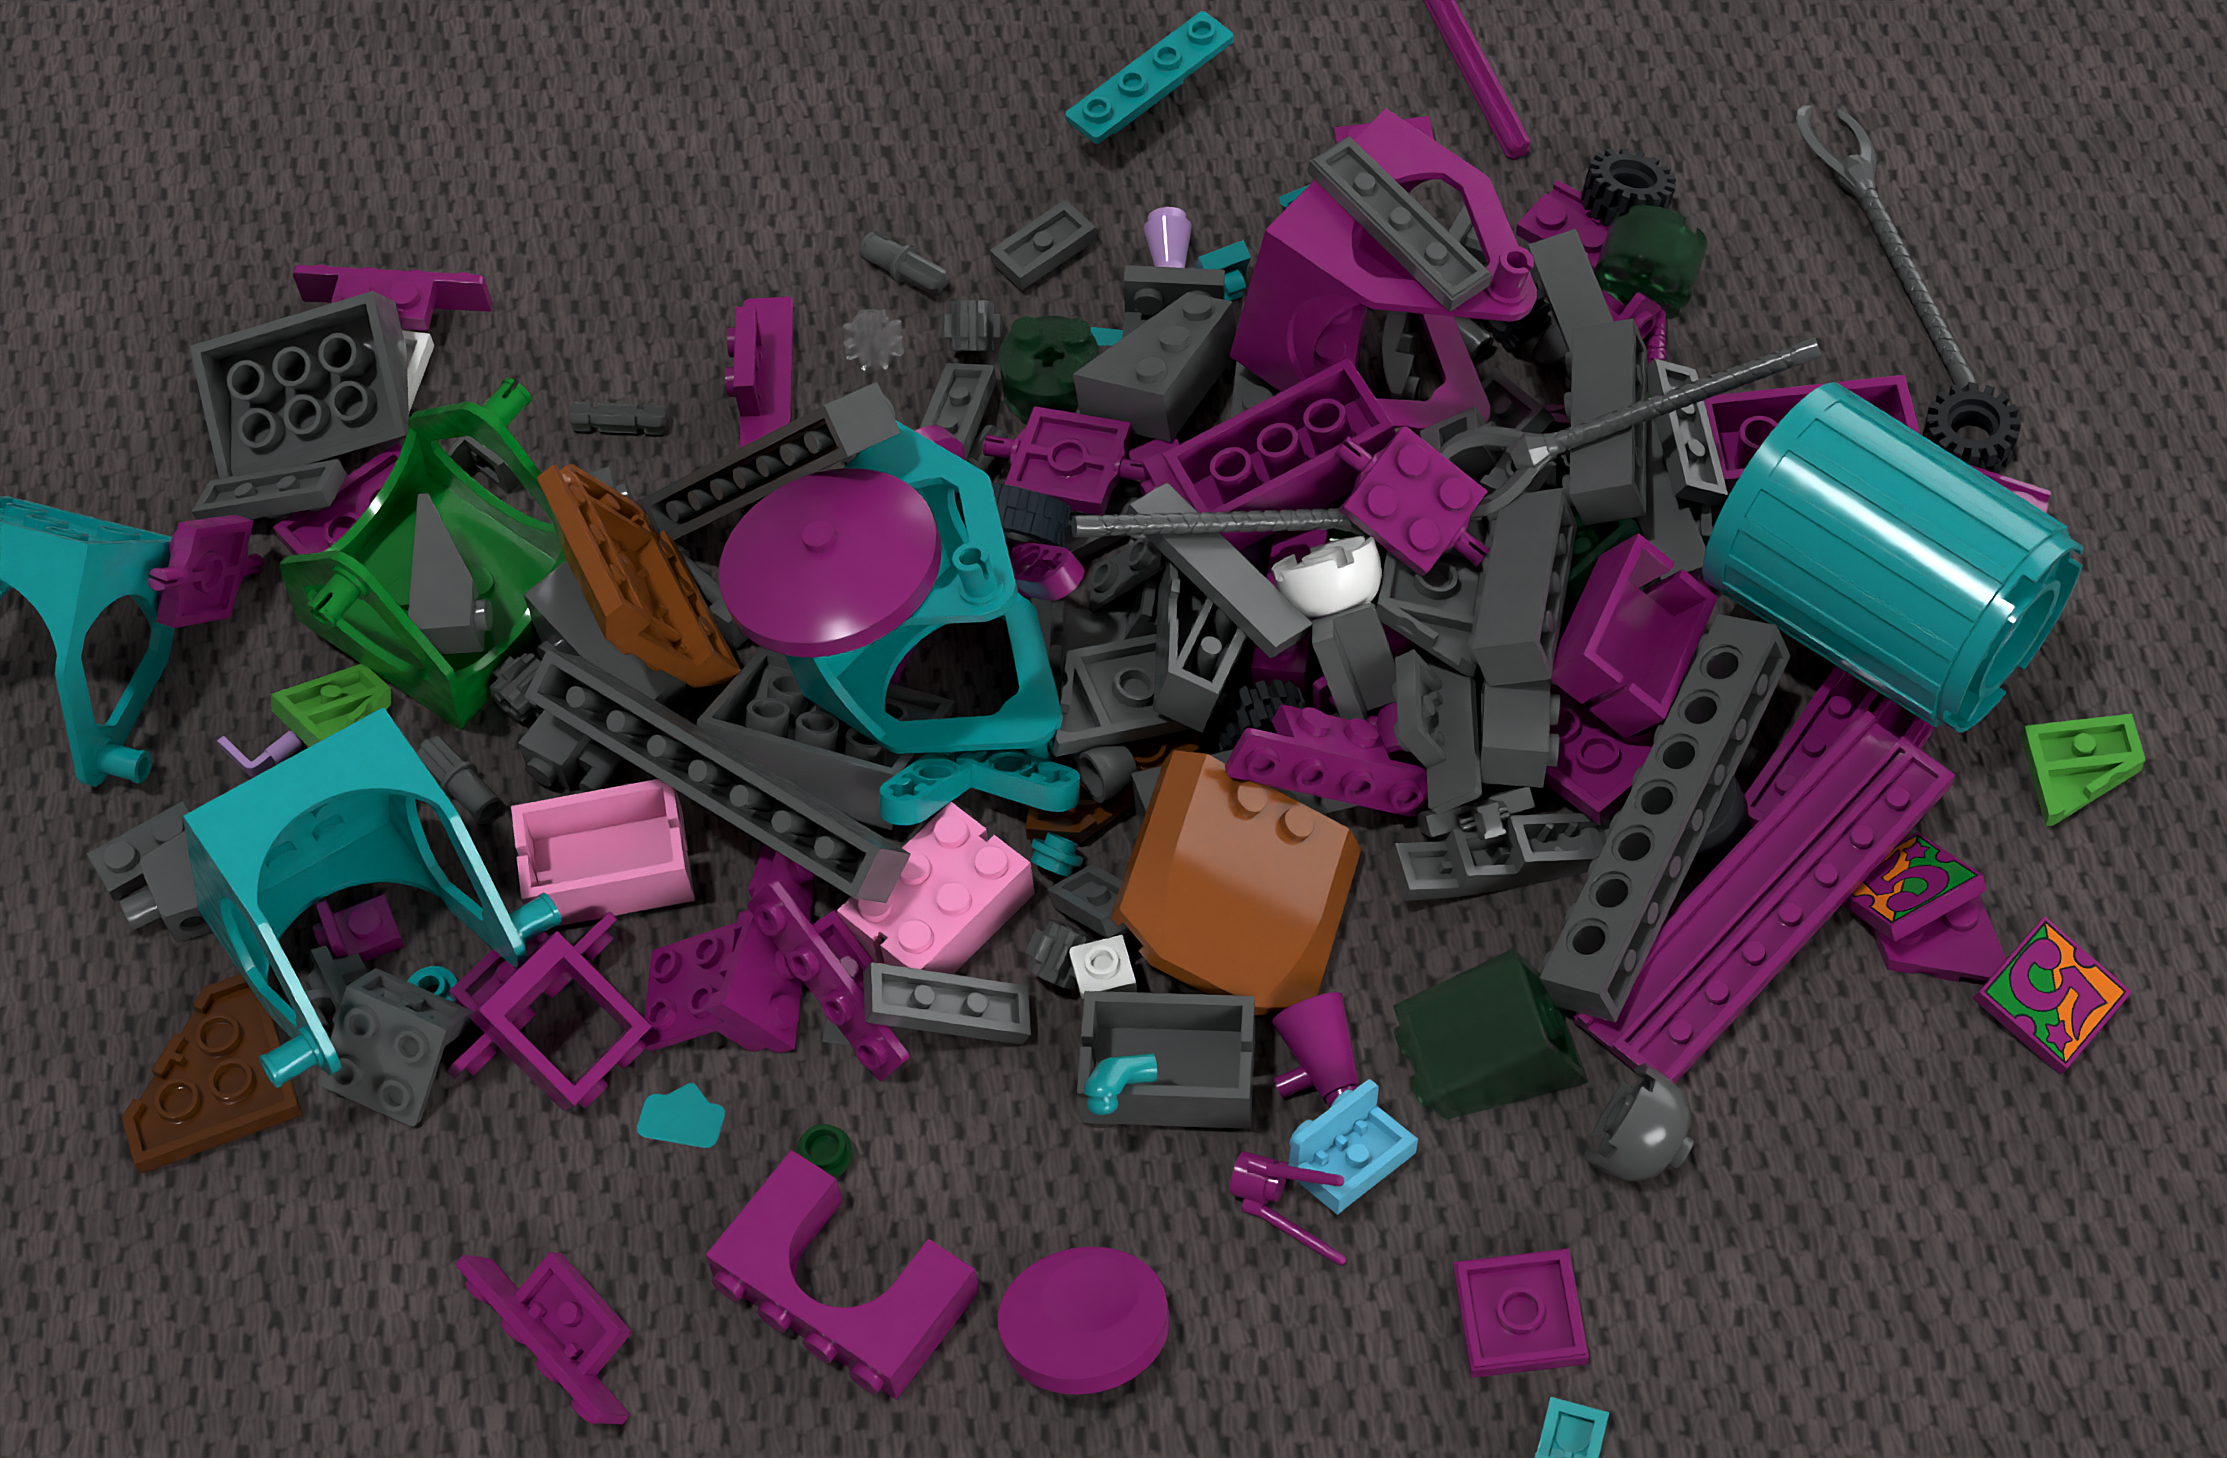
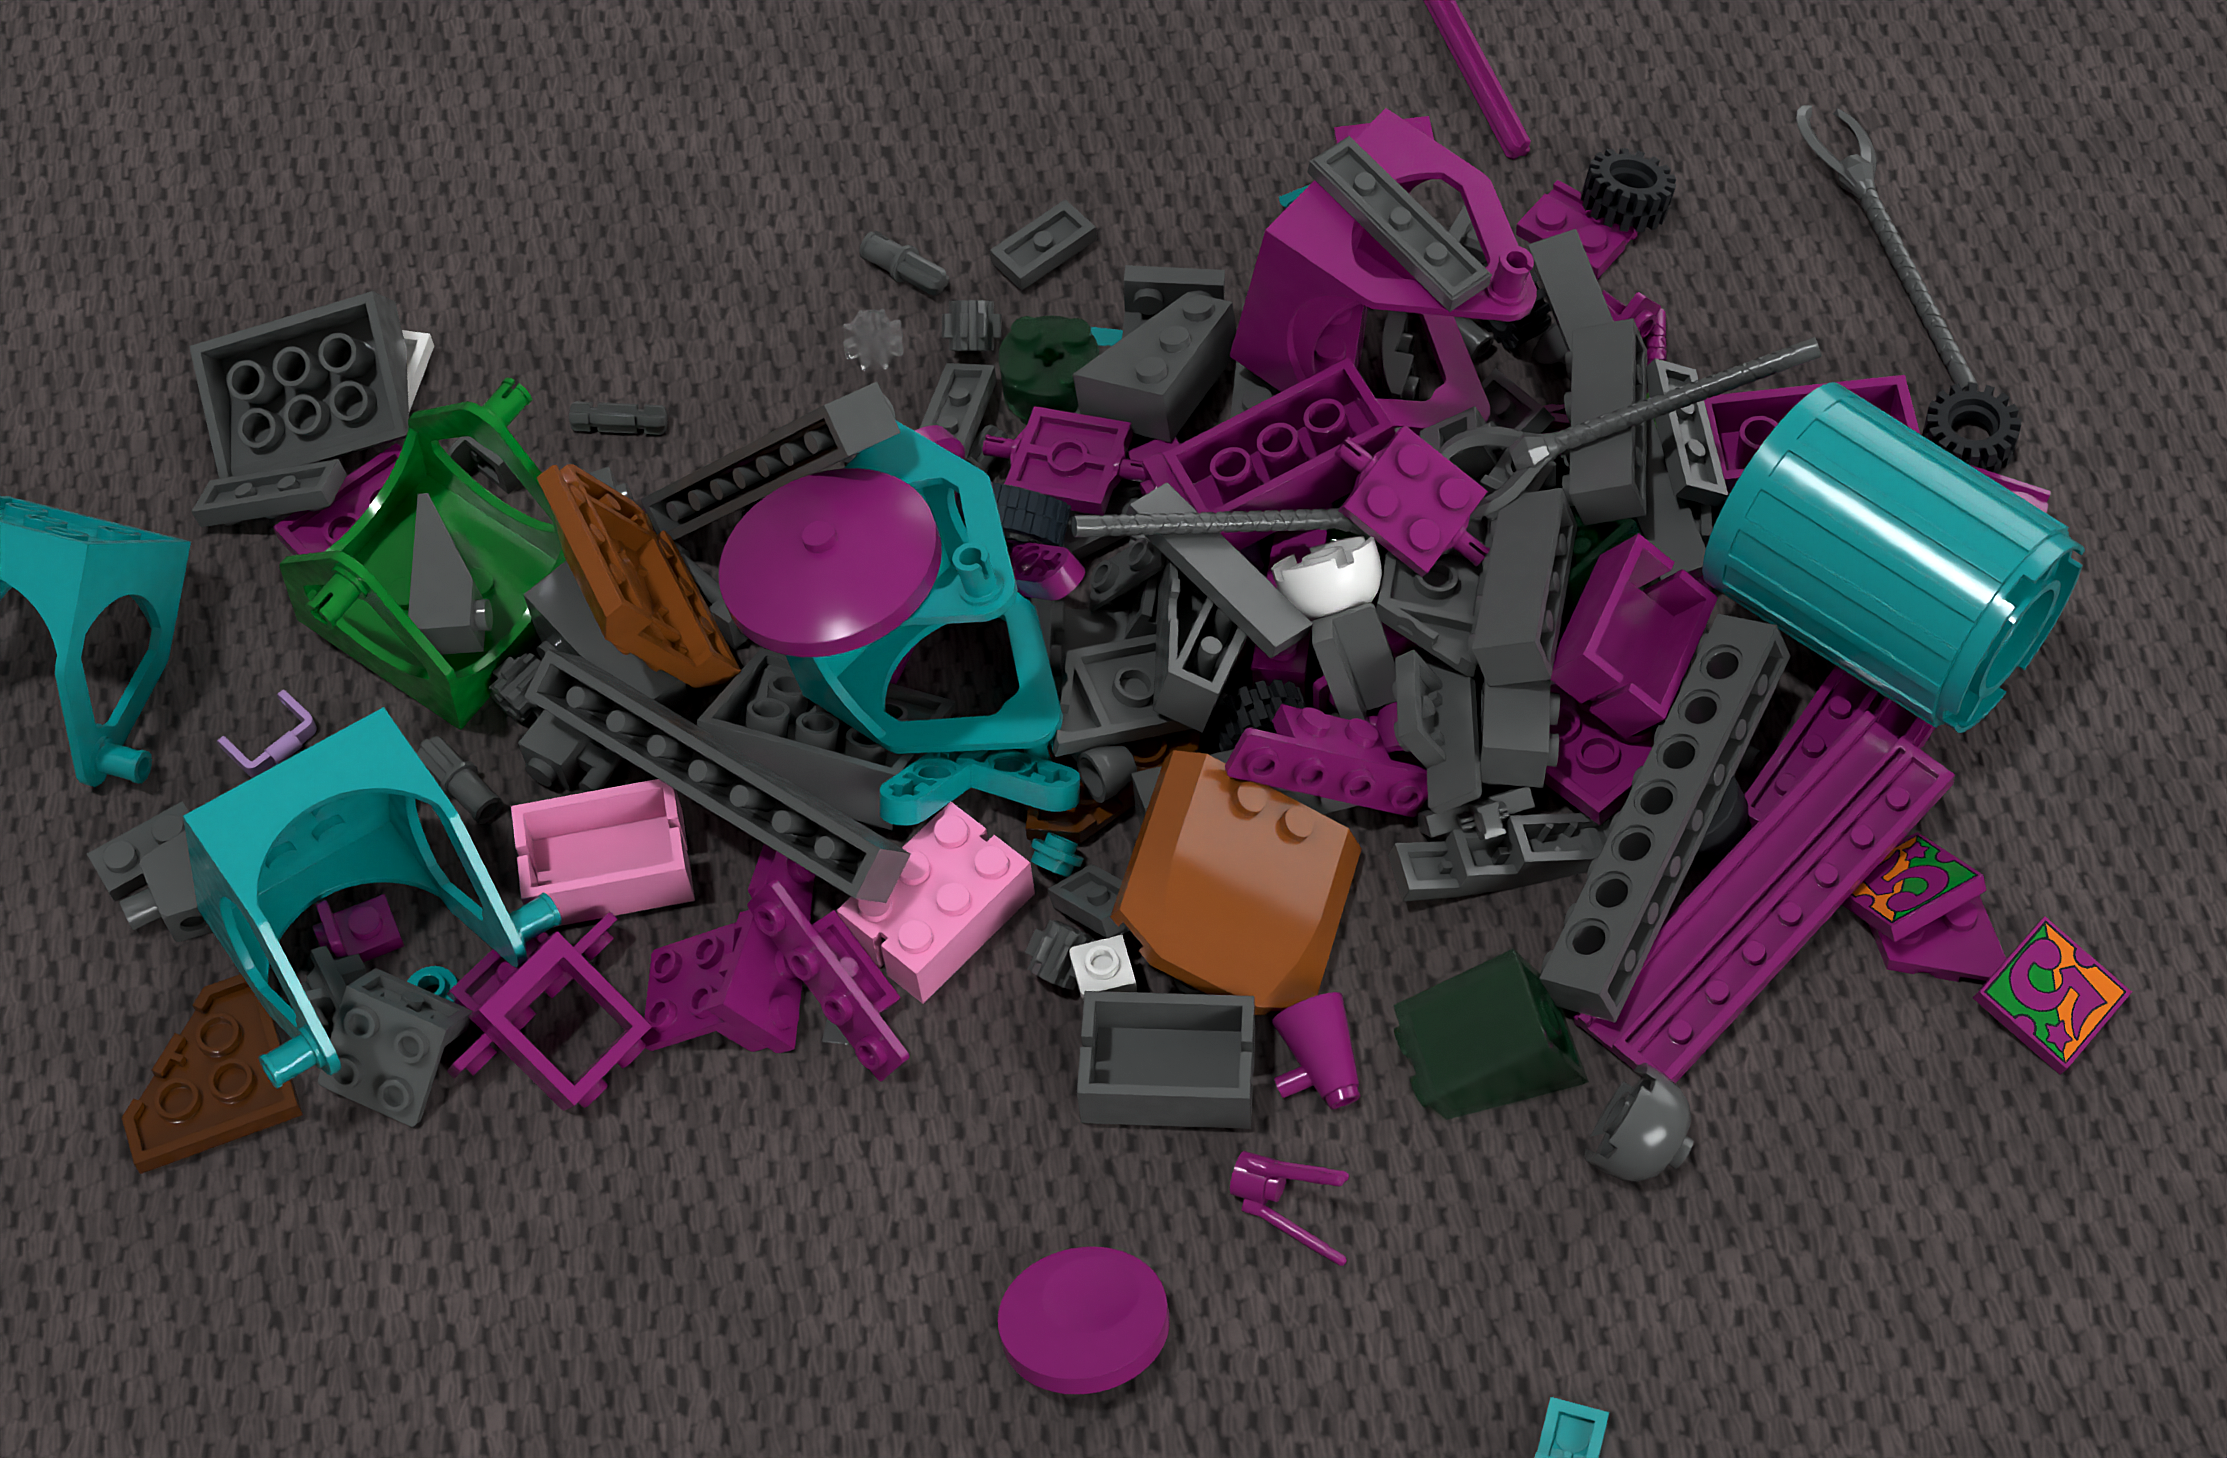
magenta plate [147,515,265,628] -> none
bright green wing [271,664,391,747] -> none
magenta bracket [292,264,493,331] -> none
magenta bracket [455,1252,632,1425] -> none
teal sticker [637,1083,725,1148] -> none
magenta arch [705,1150,980,1399] -> none
magenta bracket [725,297,794,448] -> none
dark green plate [796,1124,853,1178] -> none
dark grey plate [863,962,1031,1045] -> none
teal bracket [1065,11,1234,144] -> none
teal arm [1084,1053,1157,1115] -> none
lavender cone [1143,207,1192,268] -> none
teal tile [1195,240,1251,302] -> none
medium azure bracket [1288,1079,1418,1215] -> none
magenta tile [1453,1248,1589,1378] -> none
clear green brick [1594,205,1708,319] -> none
bright green wing [2021,714,2146,826] -> none

